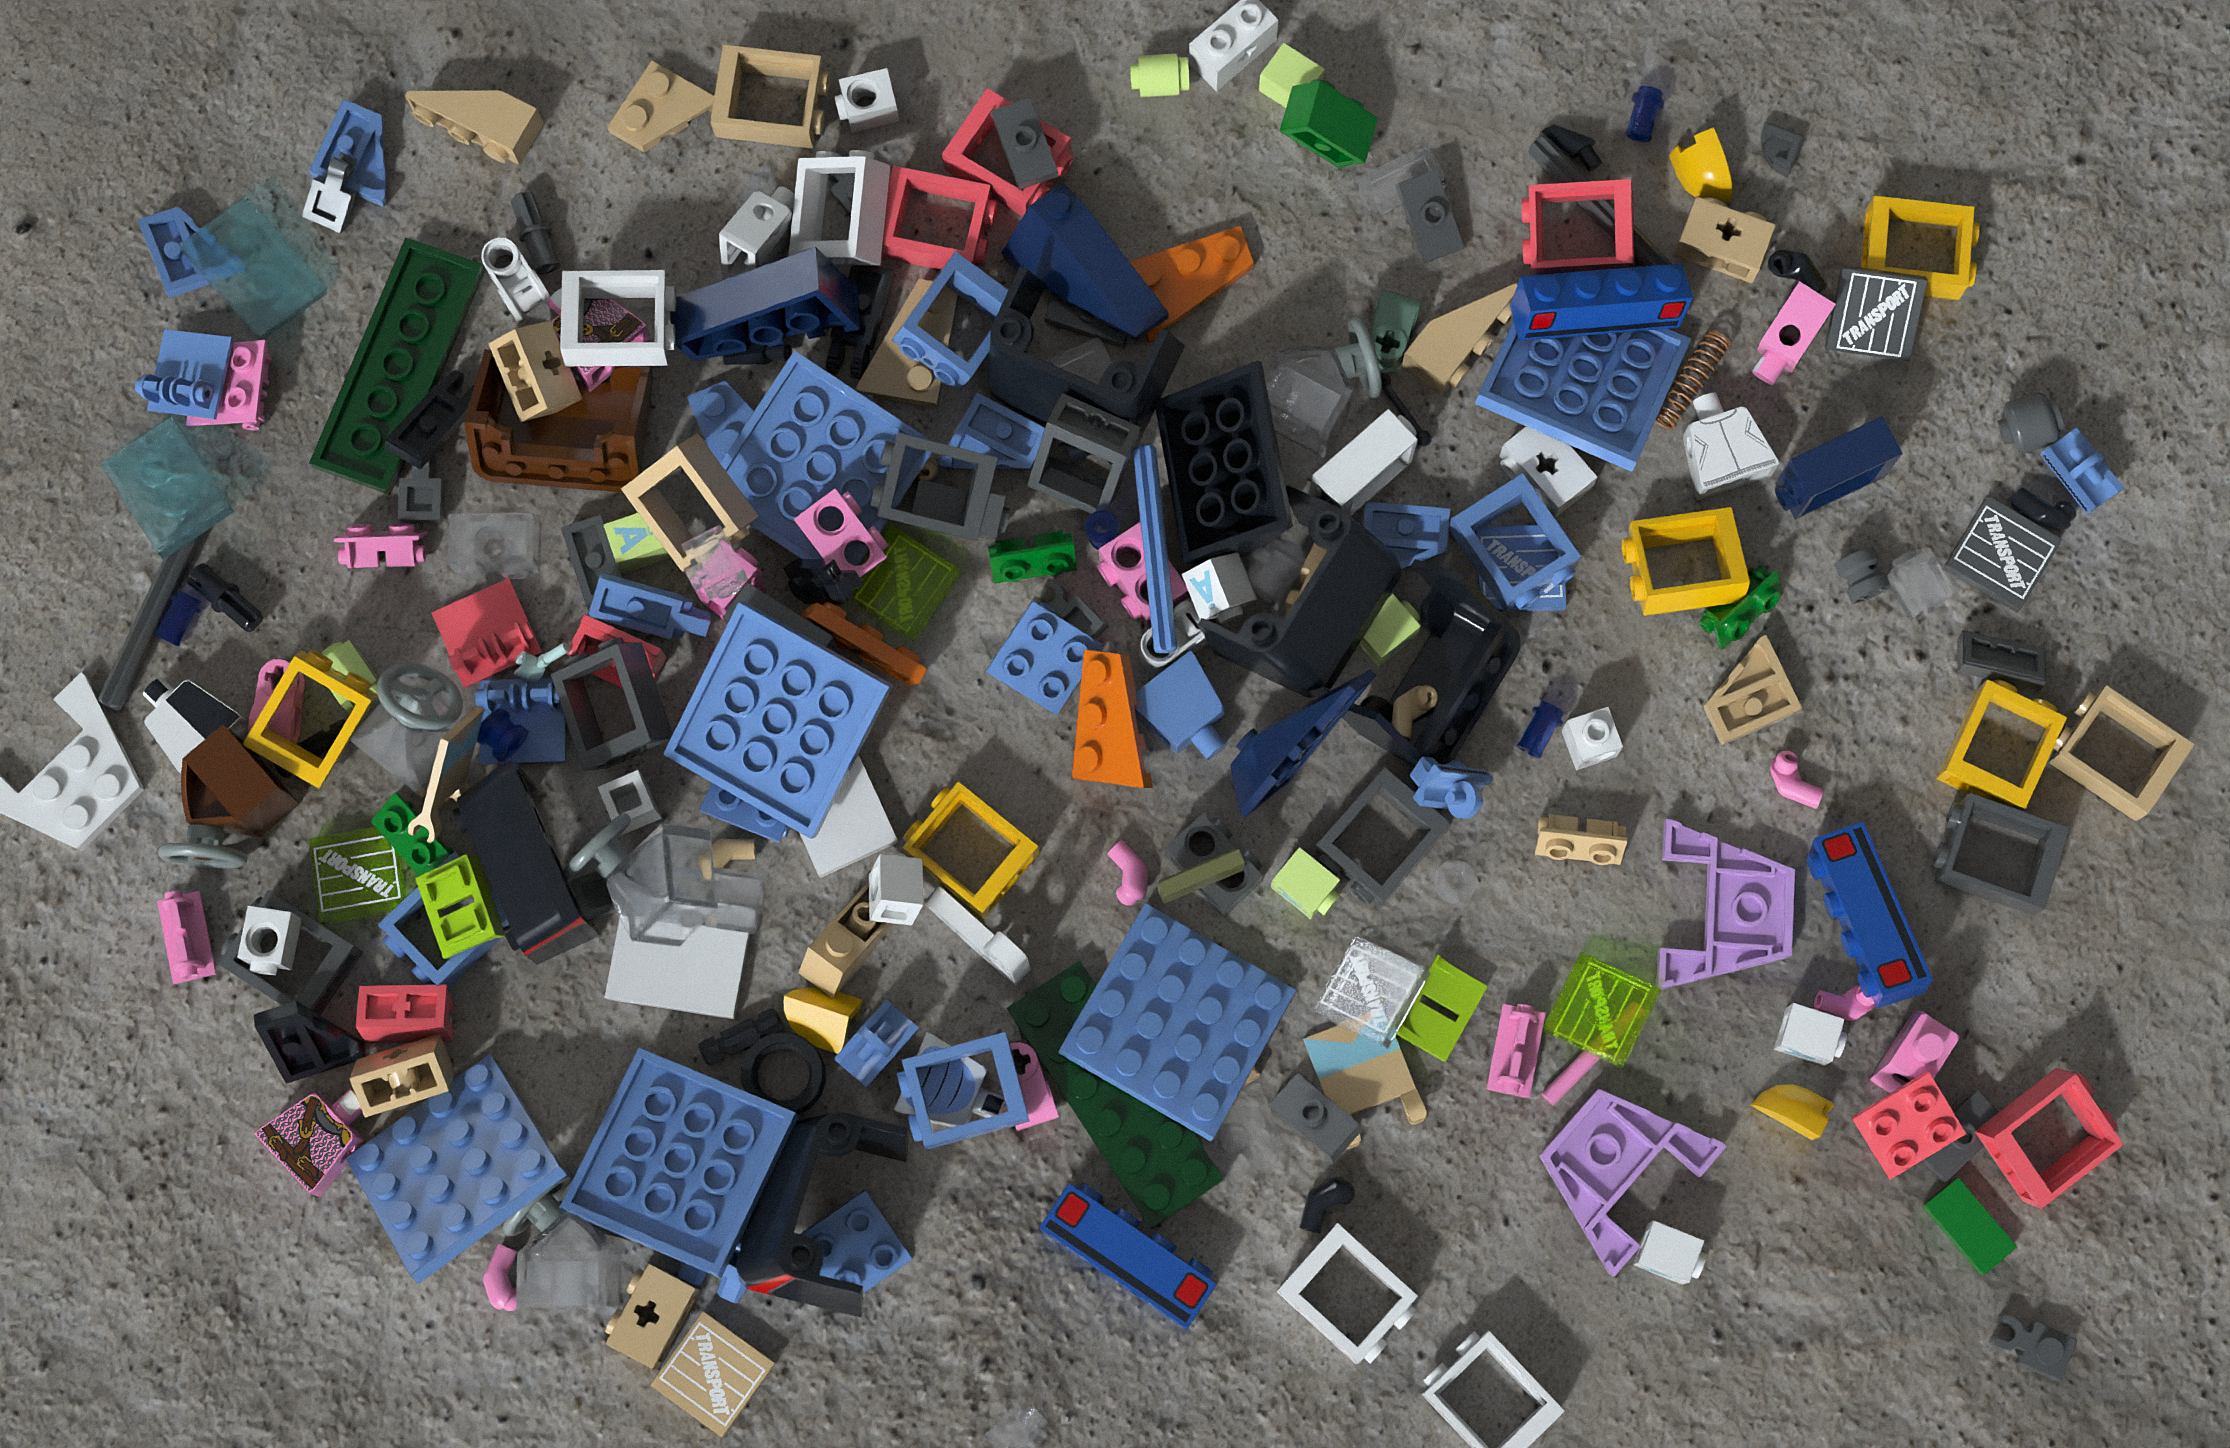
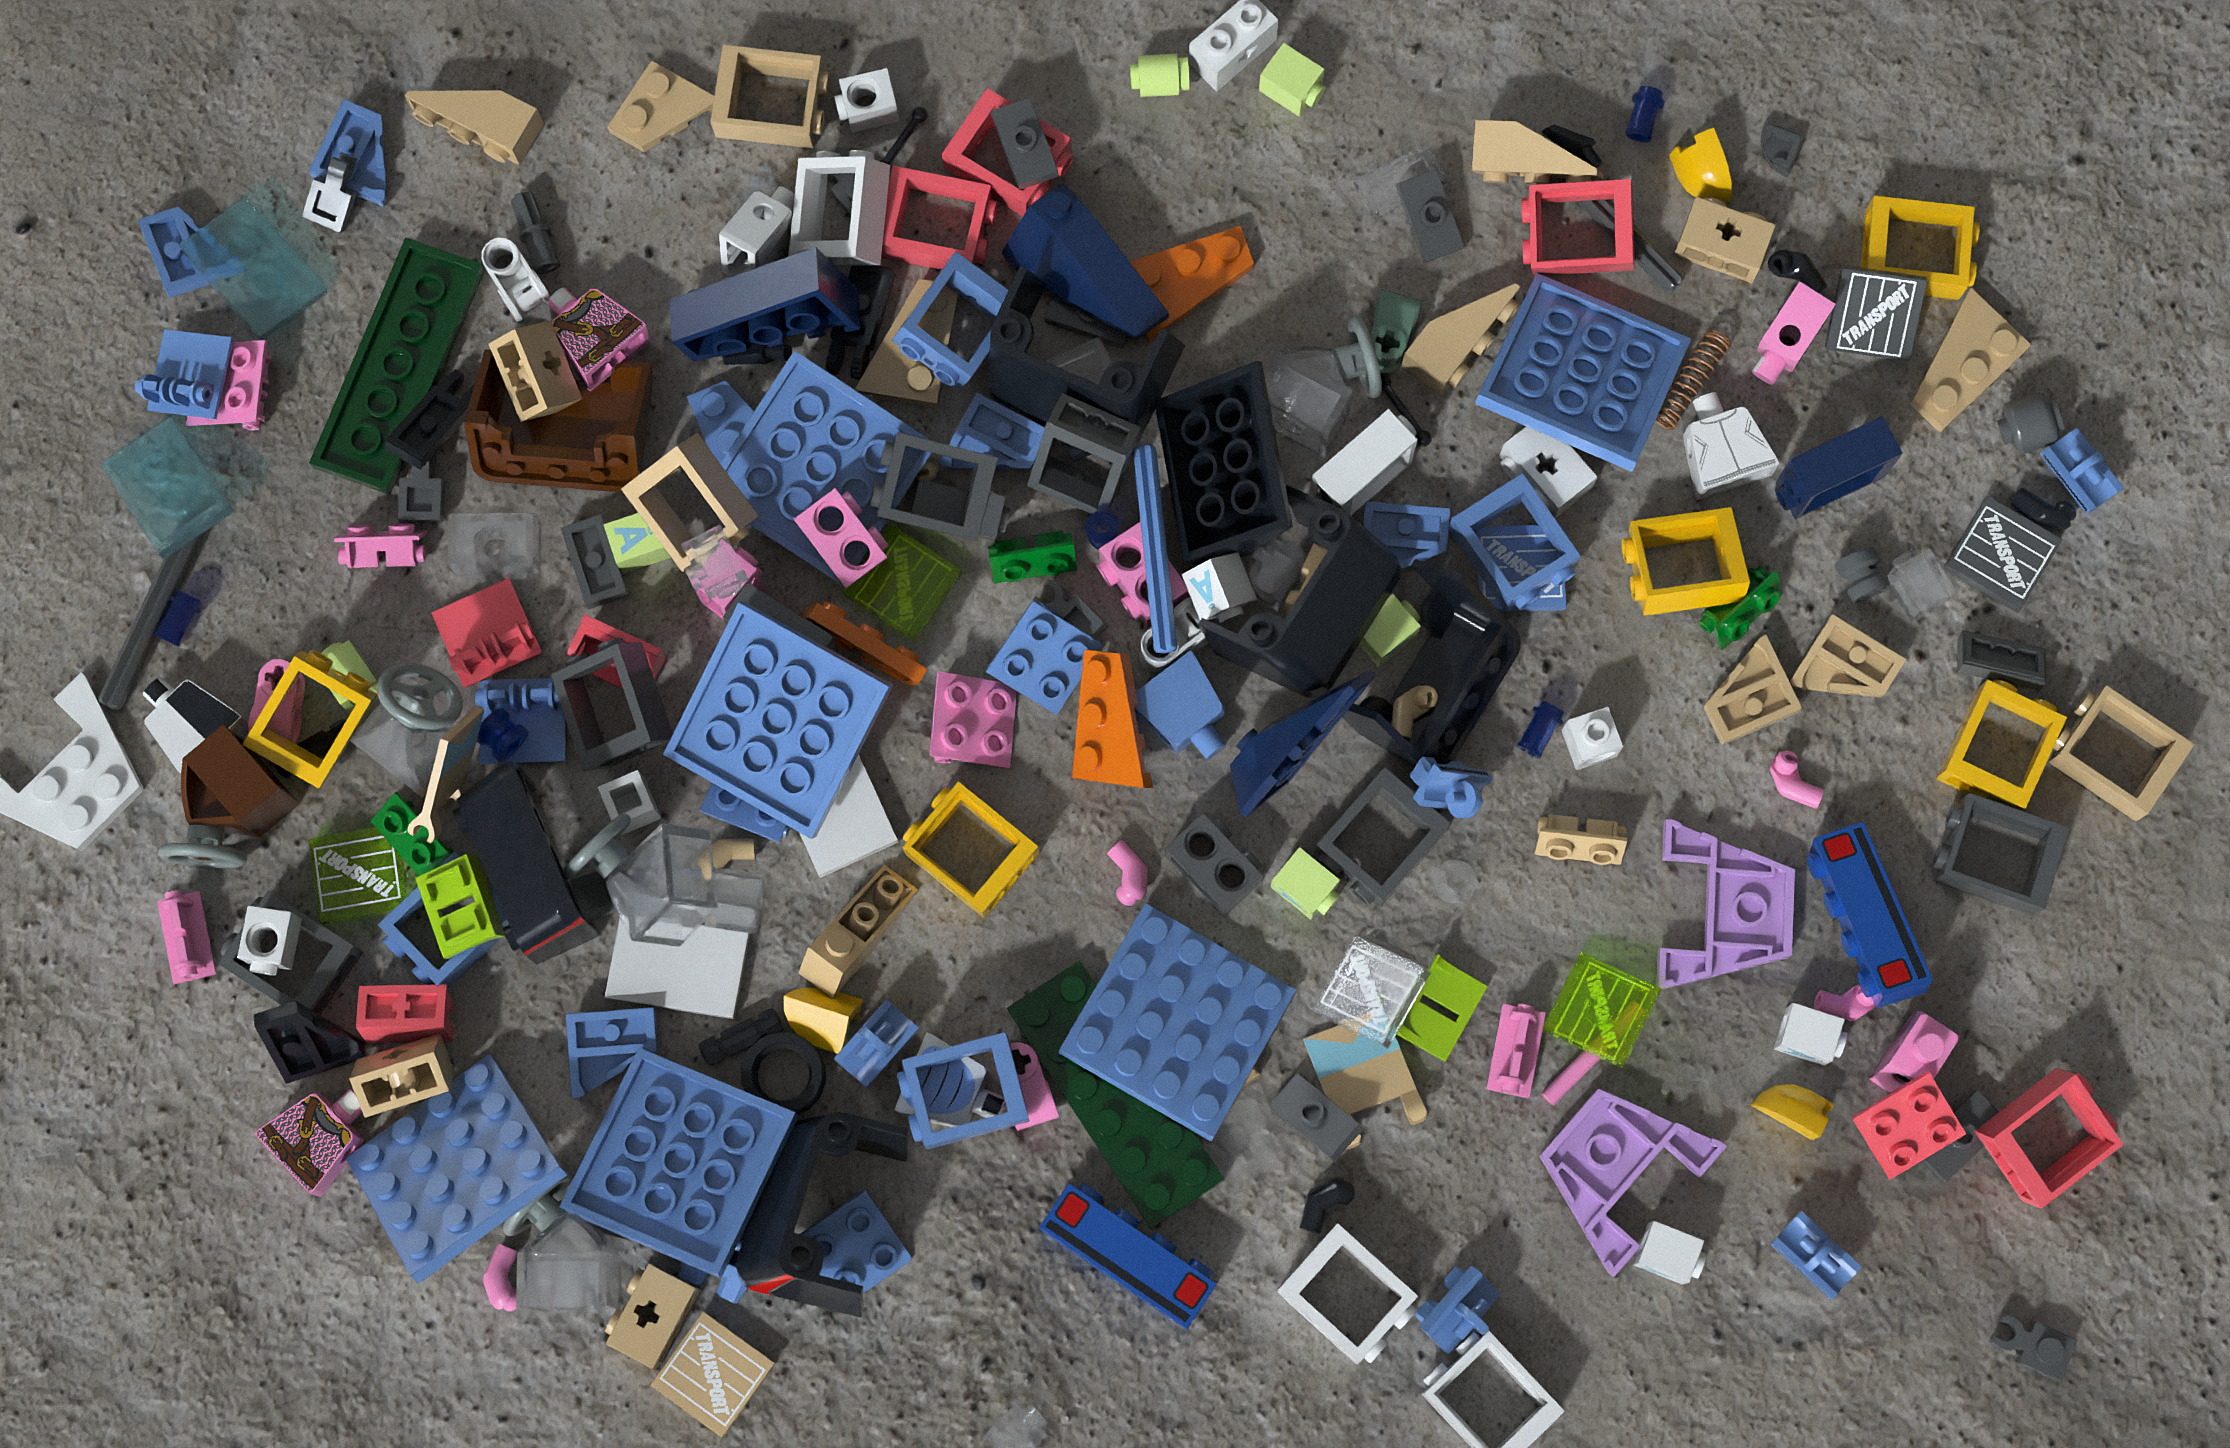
black axle [187,563,263,632] -> none
light aqua hand [514,642,570,683] -> none
white window [560,270,676,366] -> none
medium blue hinge [588,572,711,640] -> none
black hinge [783,559,864,605] -> none
white brick [869,853,924,925] -> none
white beam [924,886,1031,986] -> none
olive tile [1158,848,1245,904] -> none
green brick [1279,79,1378,168] -> none
blue brick [1510,263,1693,341] -> none
green tile [1922,1177,2017,1276] -> none
none -> medium blue wing [566,1007,659,1098]
none -> black hinge [880,106,928,165]
none -> bright pink hinge [929,671,1017,769]
none -> medium blue hips [1416,1265,1501,1355]
none -> tan slope [1472,120,1603,185]
none -> medium blue hips [1770,1211,1862,1300]
none -> tan wing [1789,614,1907,698]
none -> tan wing [1910,288,2032,433]

